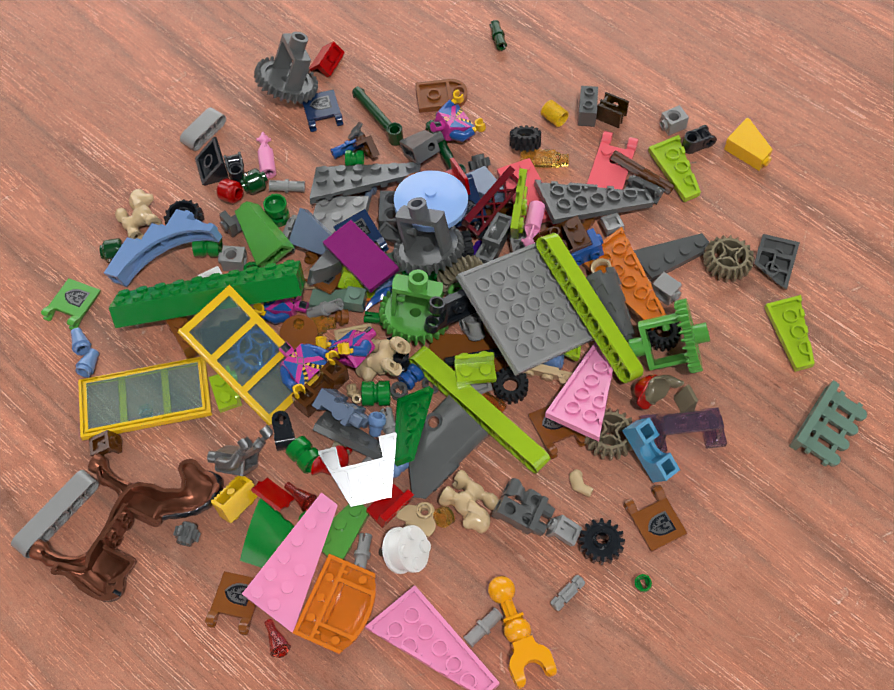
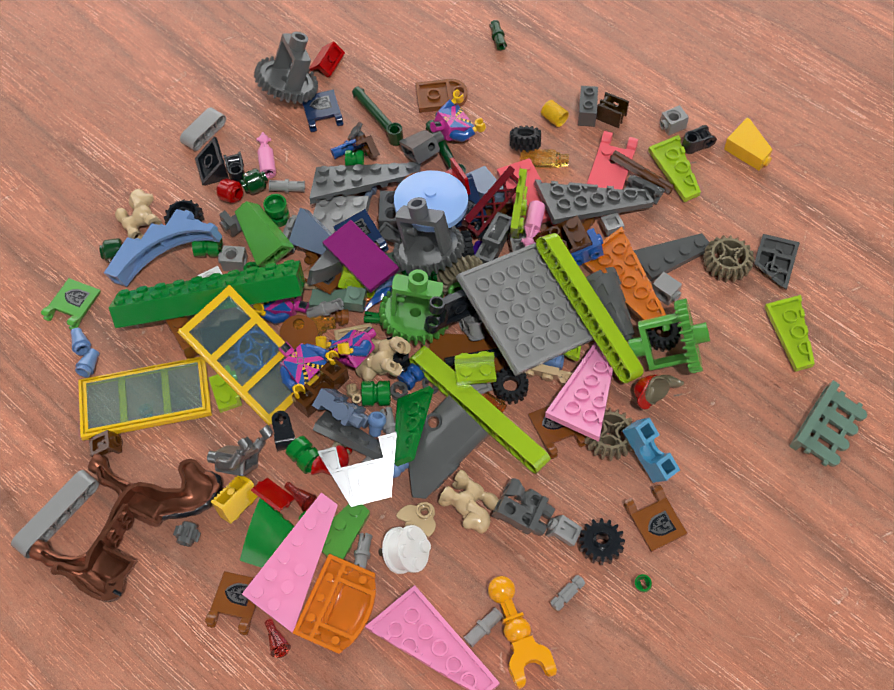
red panel [366,484,414,528] -> none
clear yellow tile [433,506,455,528] -> none
dark grey gear [468,153,491,170] -> none
tan arm [569,469,594,497] -> none
tan piece [591,258,612,274] -> none
clear purple windscreen [640,407,727,453] -> none
dark tan slope [674,385,698,414] -> none

